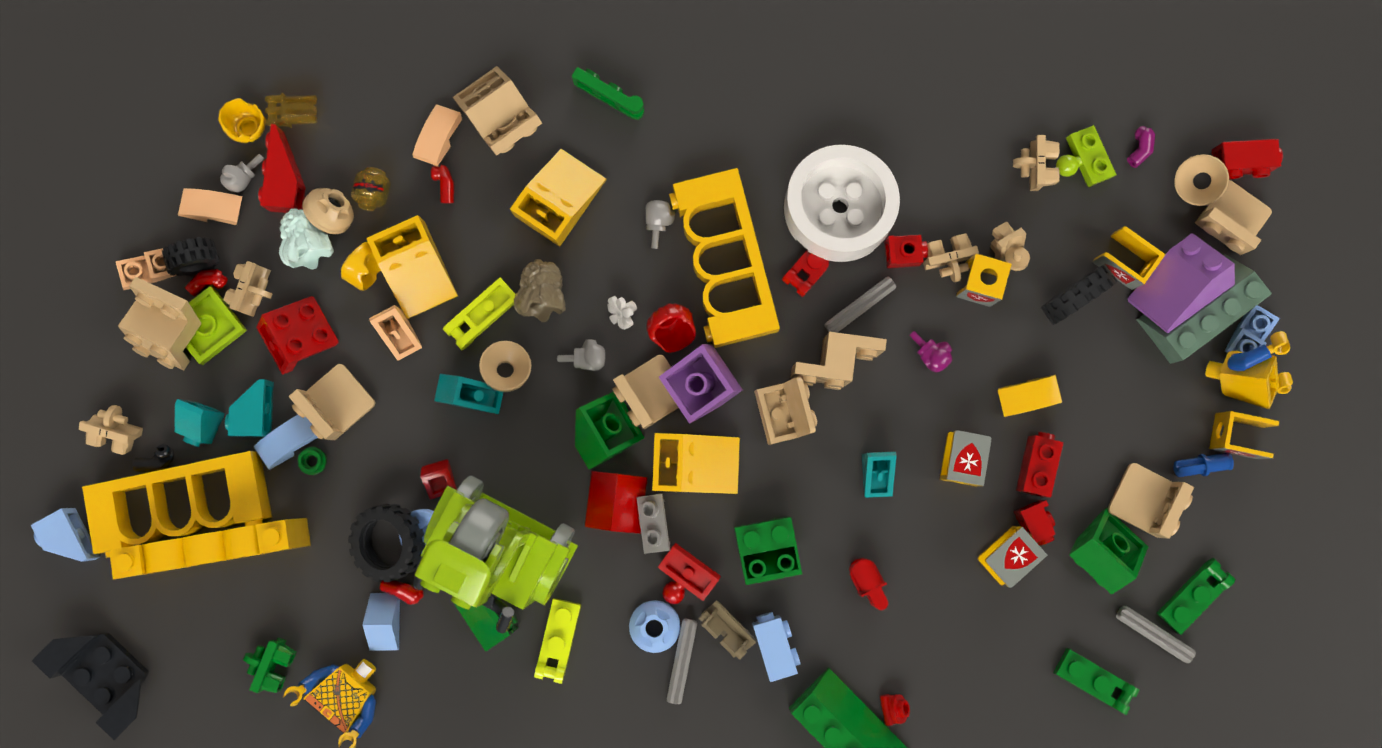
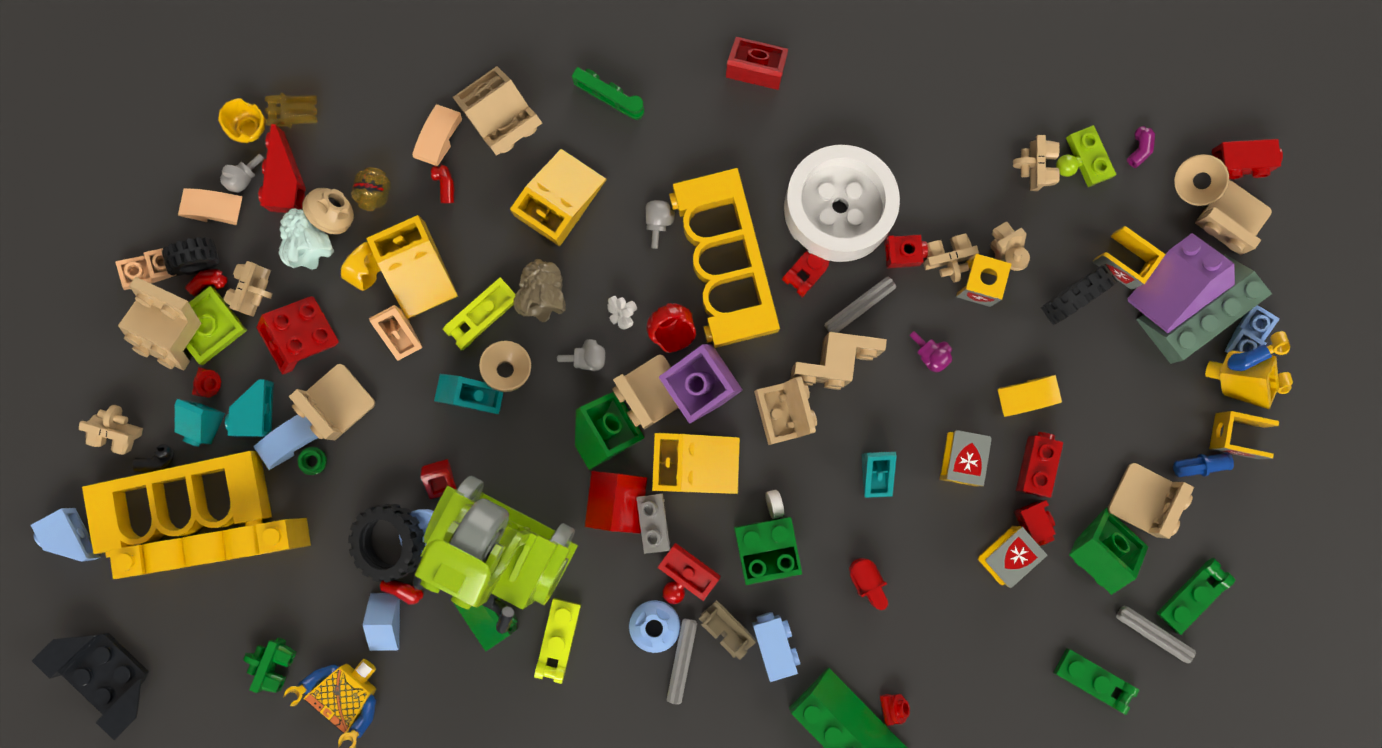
none -> red plate [192,367,221,398]
none -> red slope [726,37,788,90]
none -> white tile [765,490,784,519]

